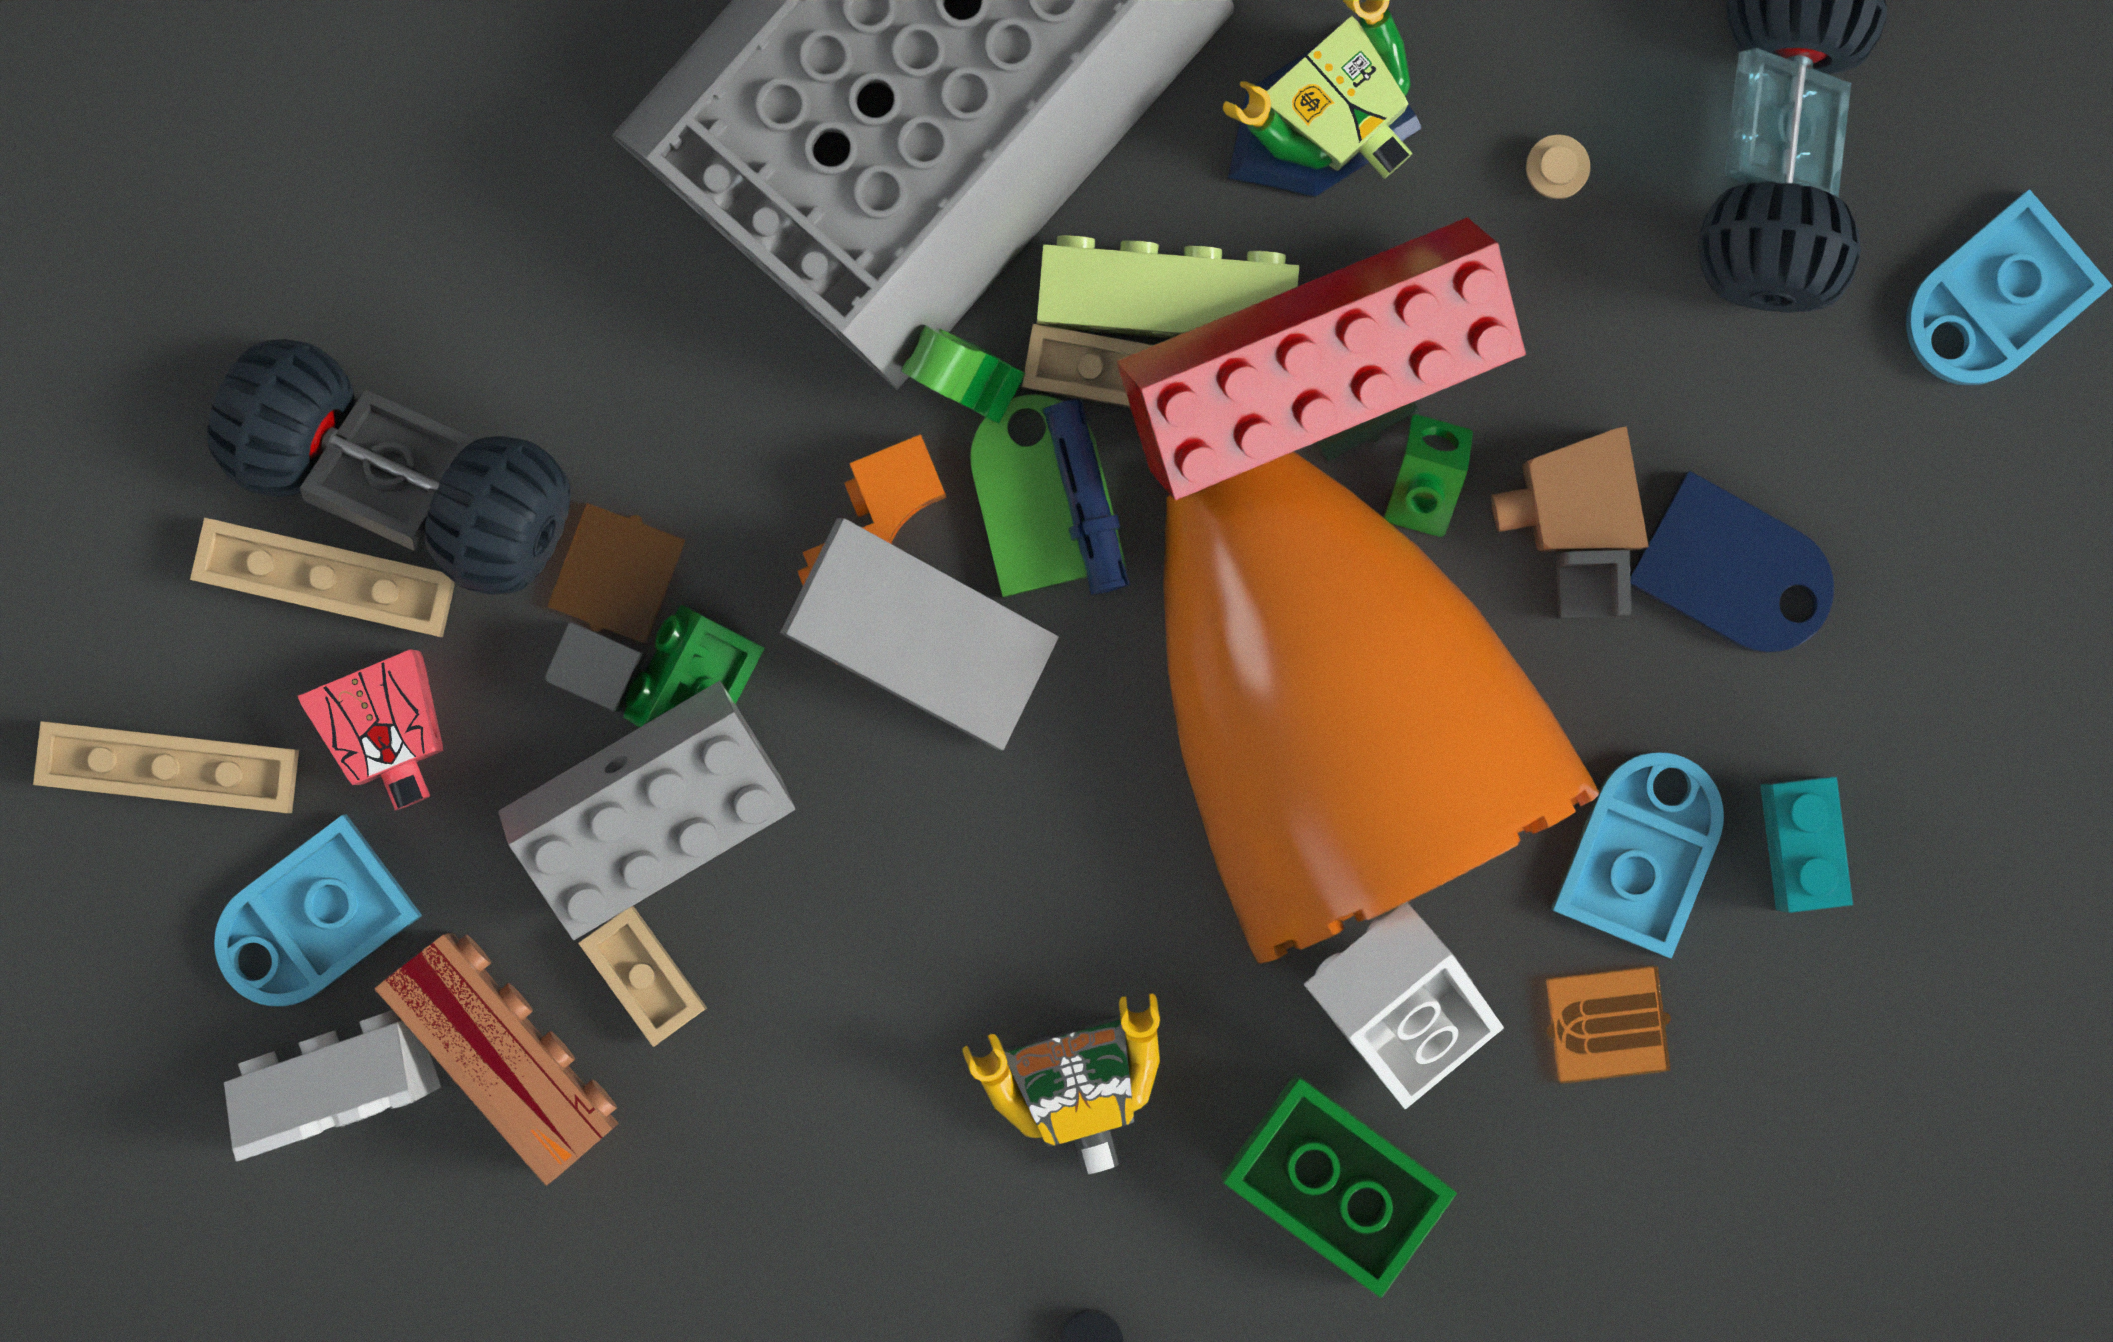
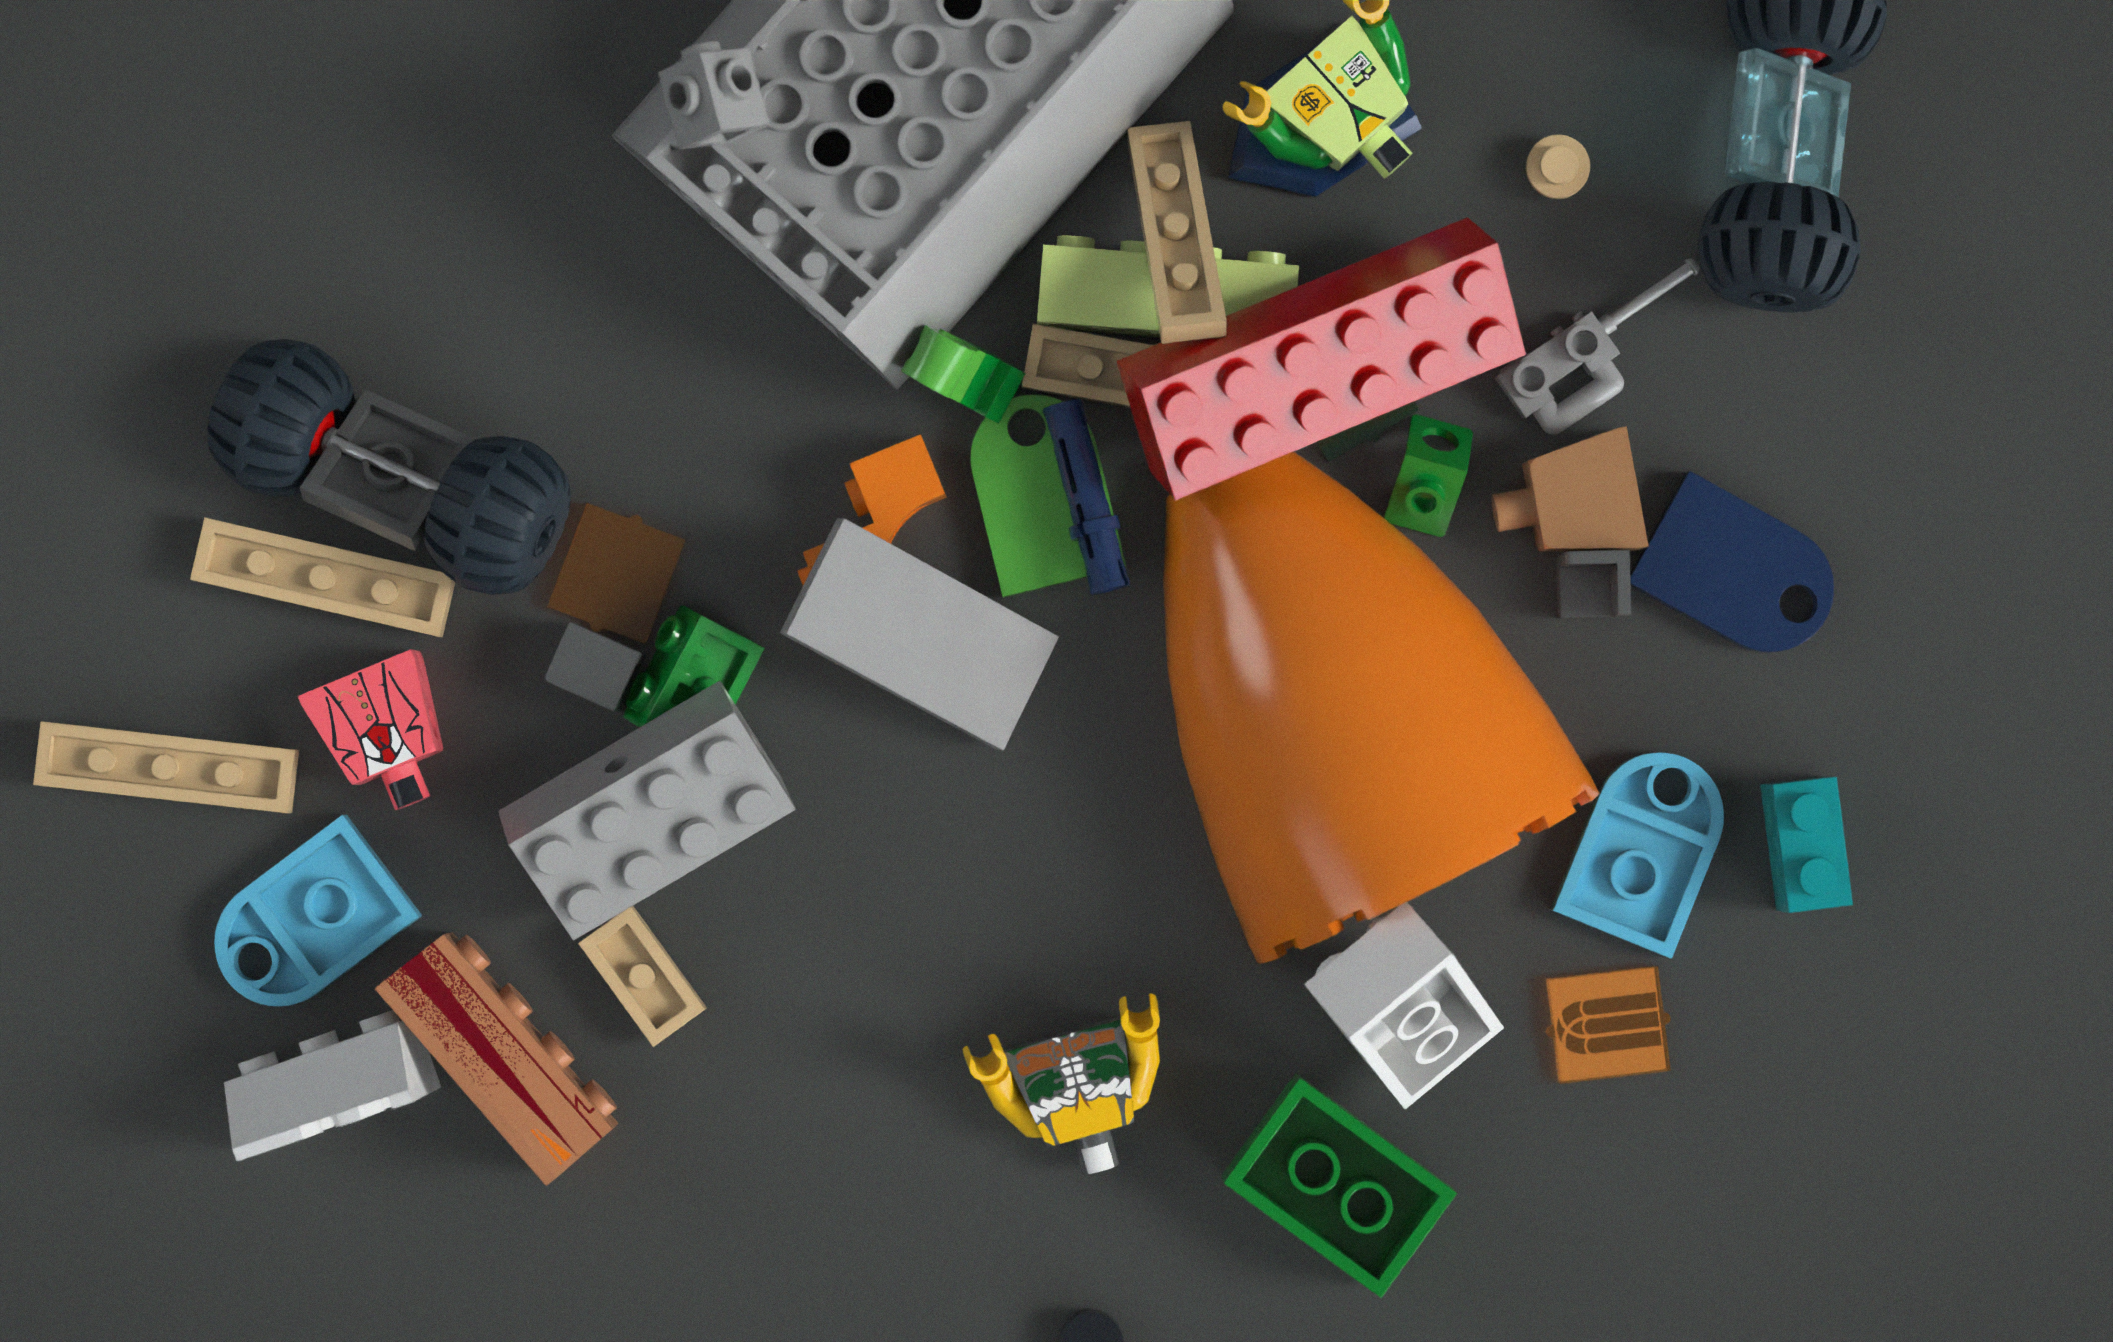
medium azure tile [1906,189,2112,385] -> none
none -> light grey brick [658,41,770,149]
none -> tan plate [1127,121,1226,344]
none -> light grey piece [1495,258,1700,435]

